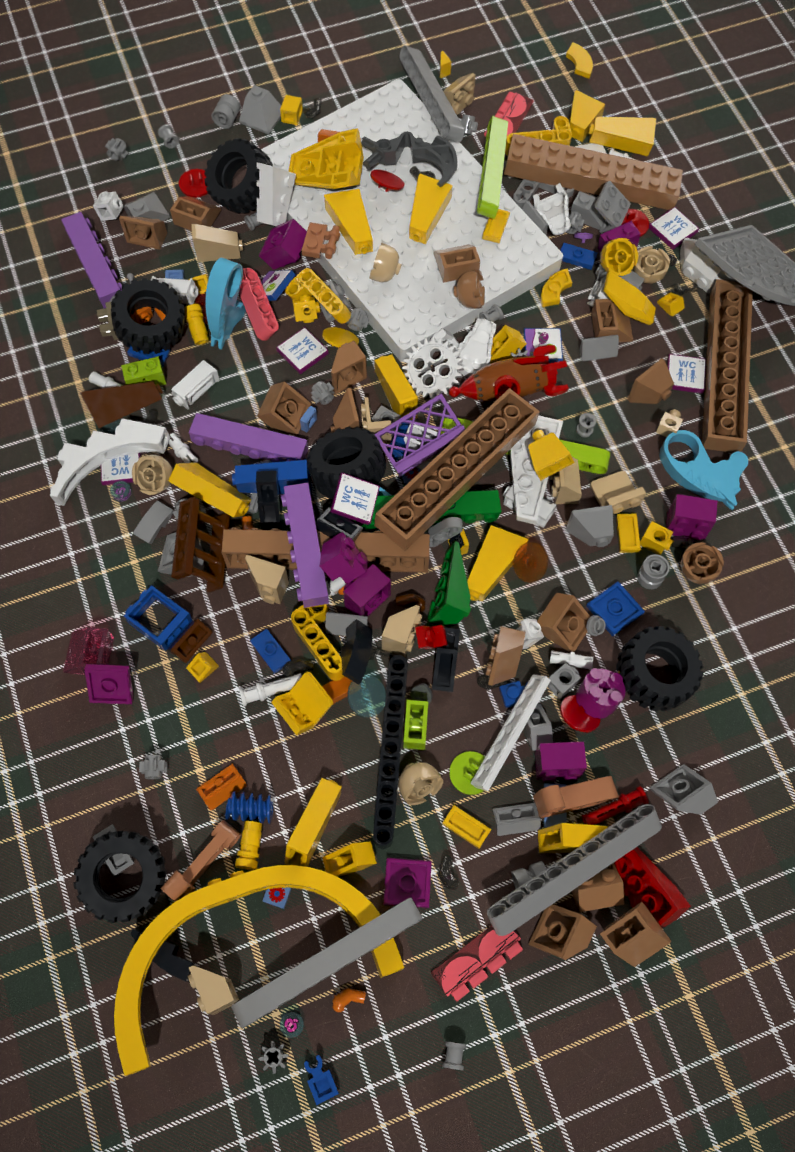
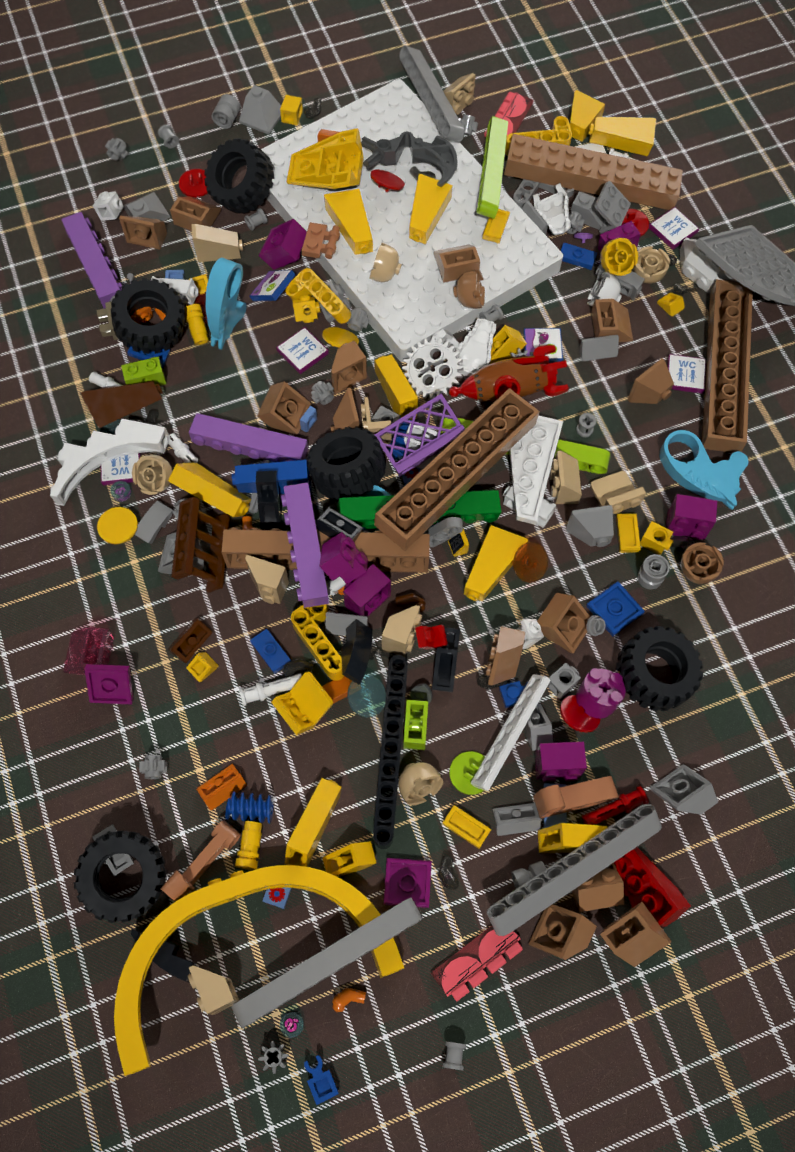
blue window [124,585,192,651] -> none
white window [171,360,220,410] -> none
coral beam [239,268,279,341] -> none
white wedge [257,162,296,226] -> none
white tile [330,473,380,525] -> none
green wedge [427,541,471,626] -> none
yellow slope [440,51,452,78] -> none
yellow torso [528,430,575,481] -> none
yellow tile [541,268,573,307] -> none
white pin [550,650,593,670] -> none
yellow tile [566,42,593,79] -> none
yellow piece [603,271,656,325] -> none
tan bracket [656,409,683,437] -> none
none -> yellow piece [97,507,138,544]

